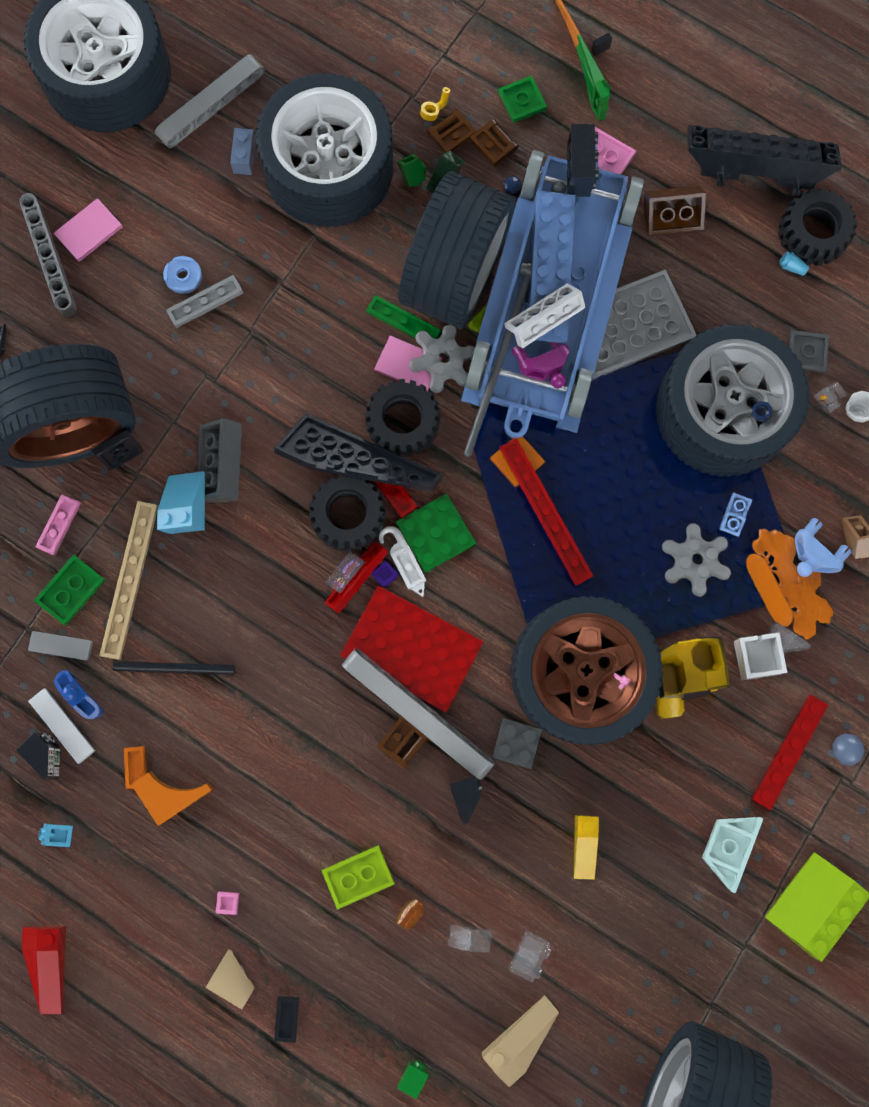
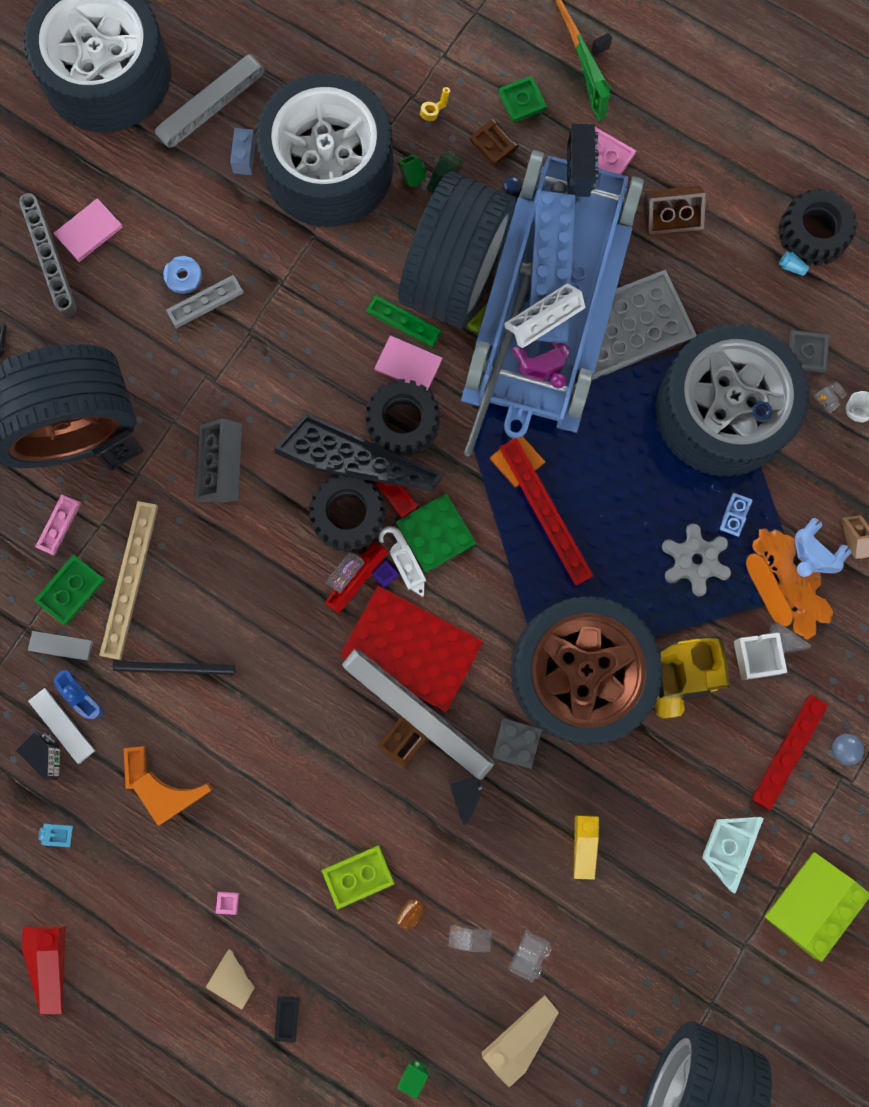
medium azure slope [157,471,205,534] -> none
light grey plate [409,325,475,393] -> none
reddish brown plate [426,109,476,156] -> none
bright pink piece [613,672,631,690] -> none
black piece [687,125,842,197] -> none

